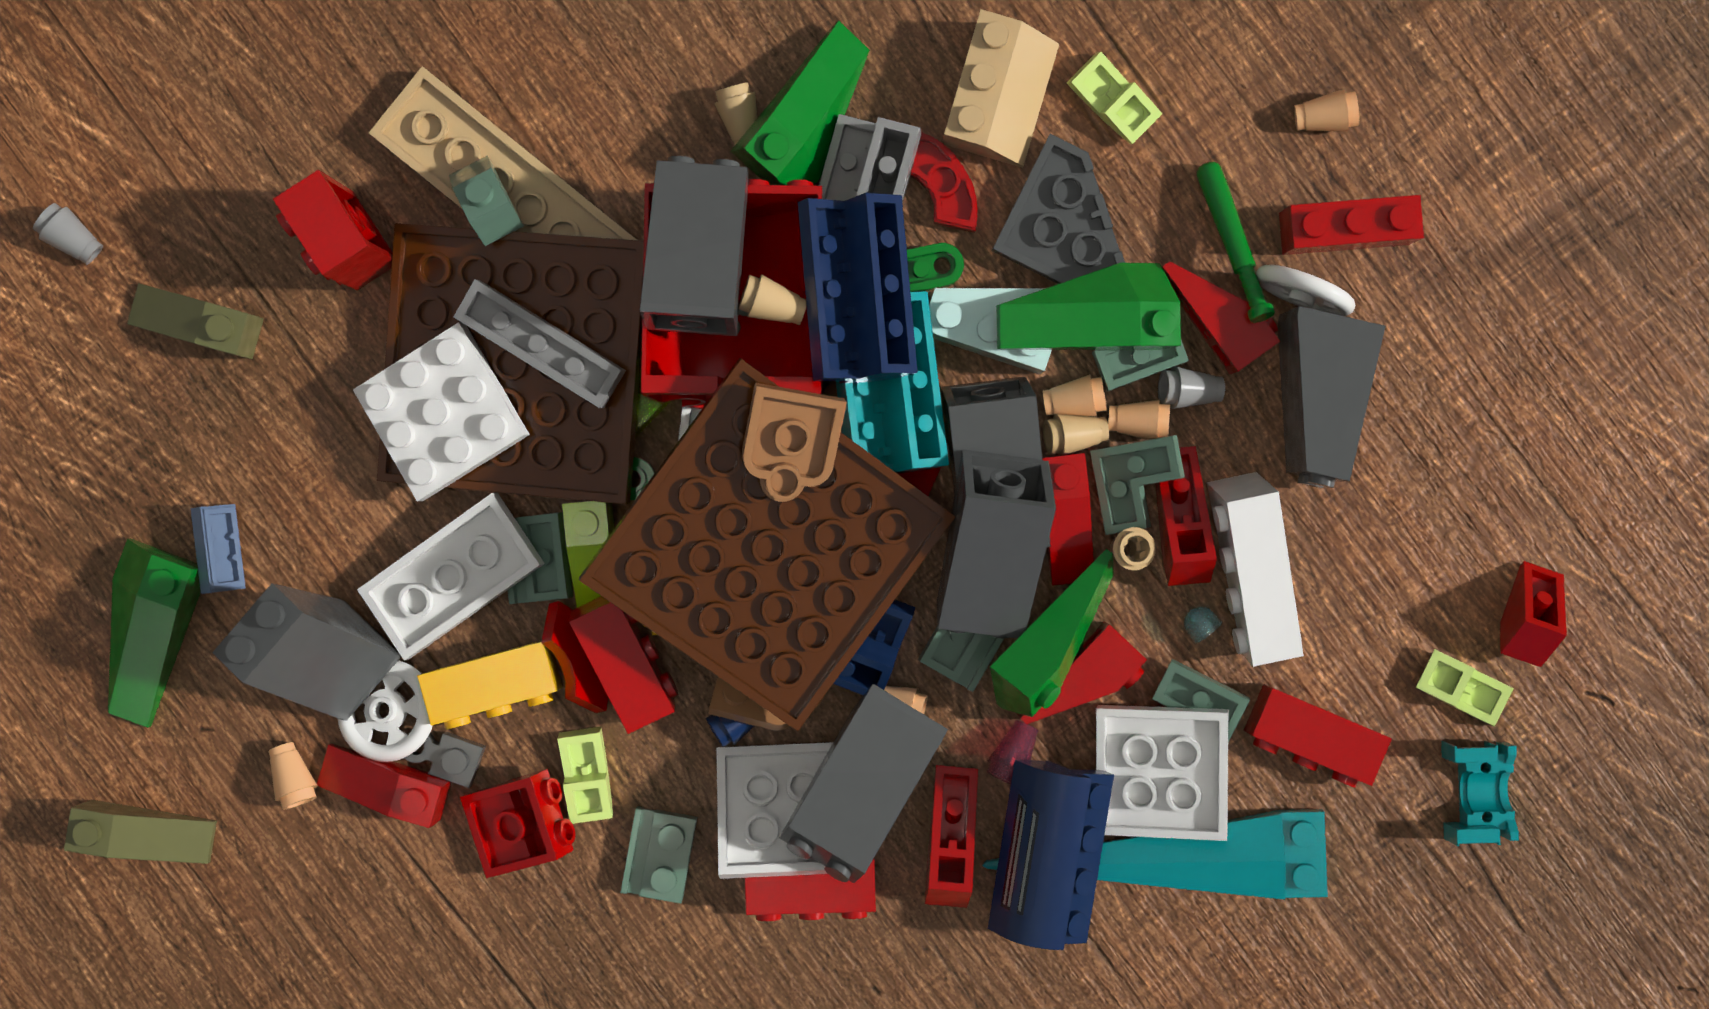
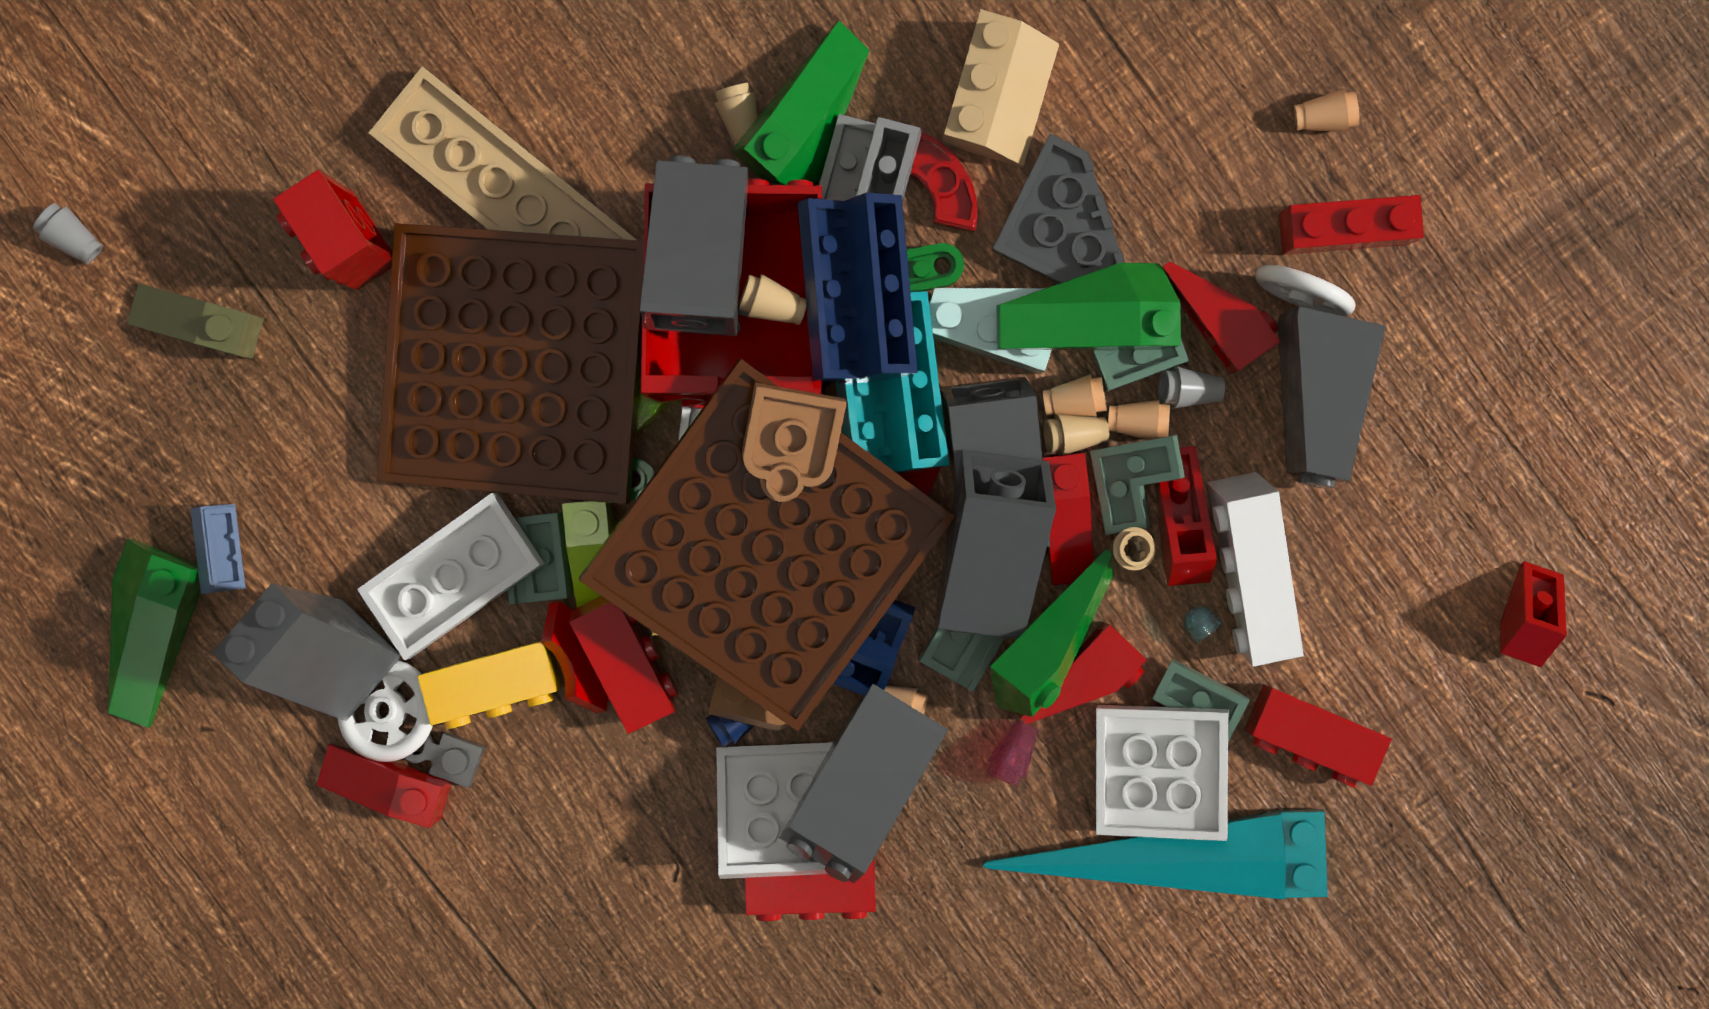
olive slope [64,800,217,864] -> none
light nougat cone [268,742,318,810] -> none
white plate [353,322,530,502] -> none
sand green slope [449,156,524,246] -> none
light grey plate [453,279,626,408] -> none
red plate [460,769,576,878] -> none
yellowish green slope [557,727,613,824] -> none
sand green plate [620,806,698,904] -> none
red slope [924,765,978,908] -> none
dark blue brick [988,760,1114,950] -> none
yellowish green slope [1067,52,1163,144] -> none
green piece [1196,162,1275,323] -> none
yellowish green slope [1415,649,1514,727] -> none
teal piece [1441,741,1519,846] -> none

